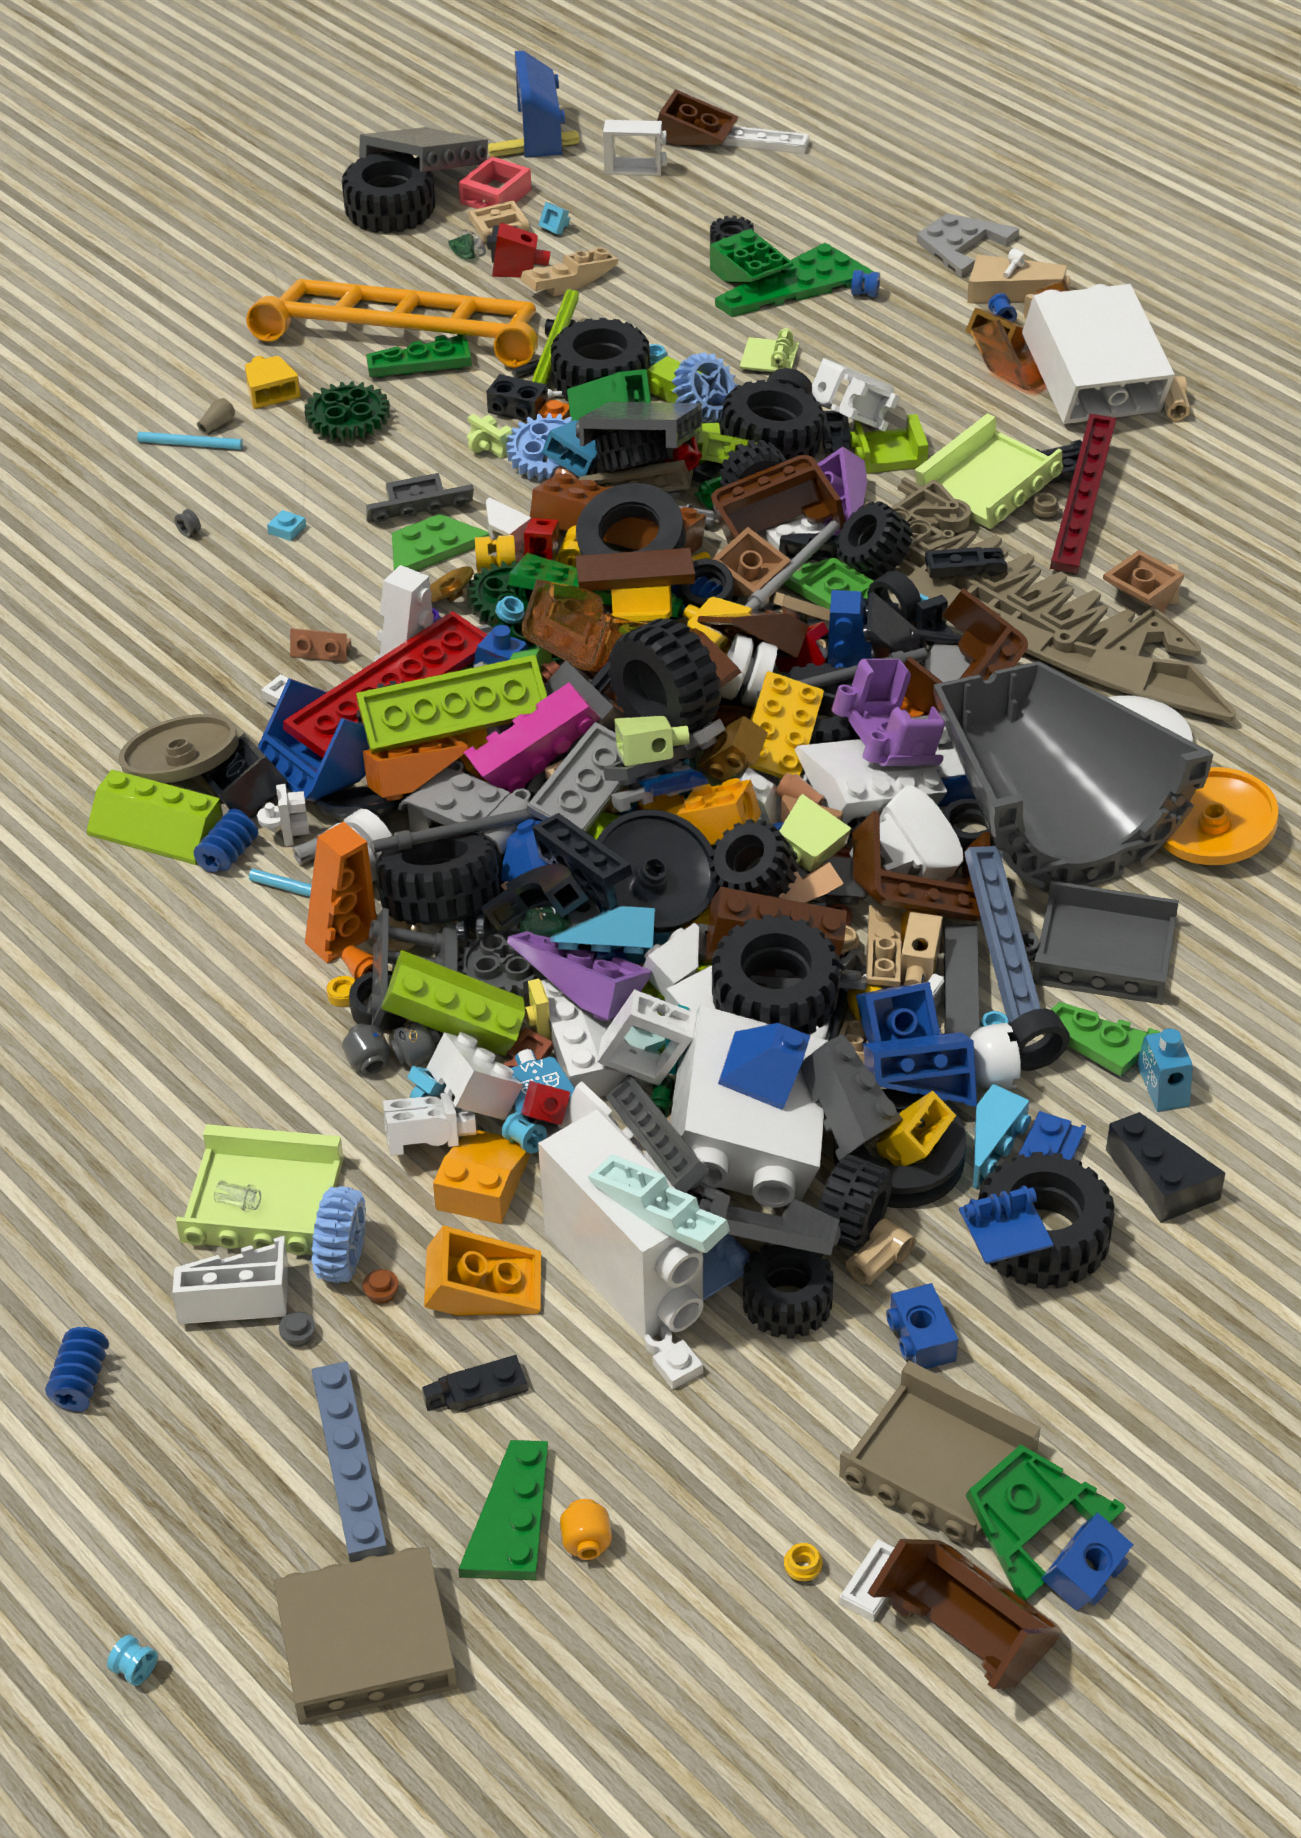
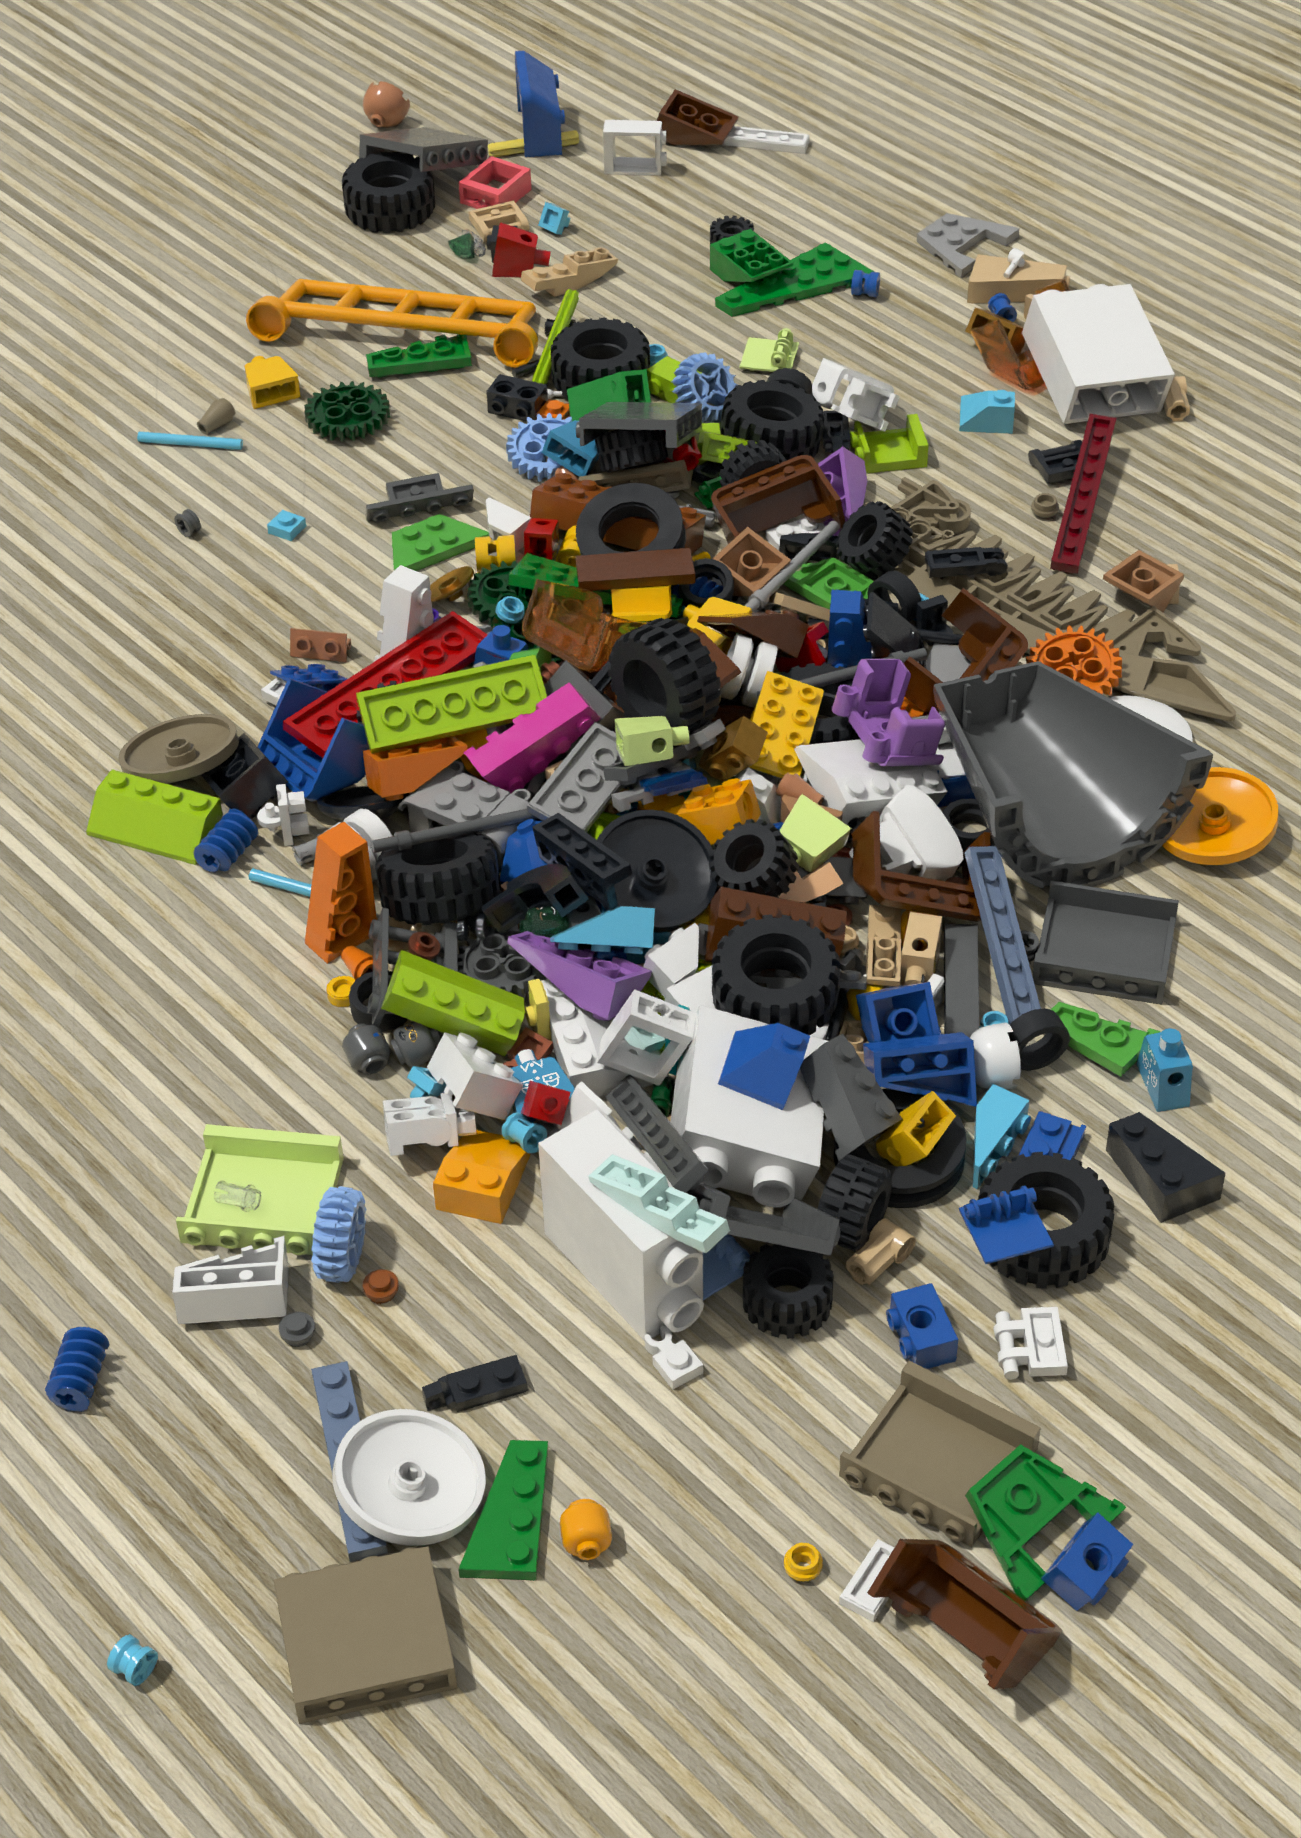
light orange slope [424,1225,541,1316] -> none
yellowish green hips [467,414,512,459] -> none
yellowish green panel [915,413,1063,529] -> none
none -> blue hinge [270,664,347,692]
none -> white dish [332,1409,486,1546]
none -> nougat cylinder [363,81,410,128]
none -> copper plate [408,932,440,961]
none -> medium azure slope [959,390,1015,434]
none -> white plate [993,1307,1068,1380]
none -> orange gear [1026,625,1122,696]

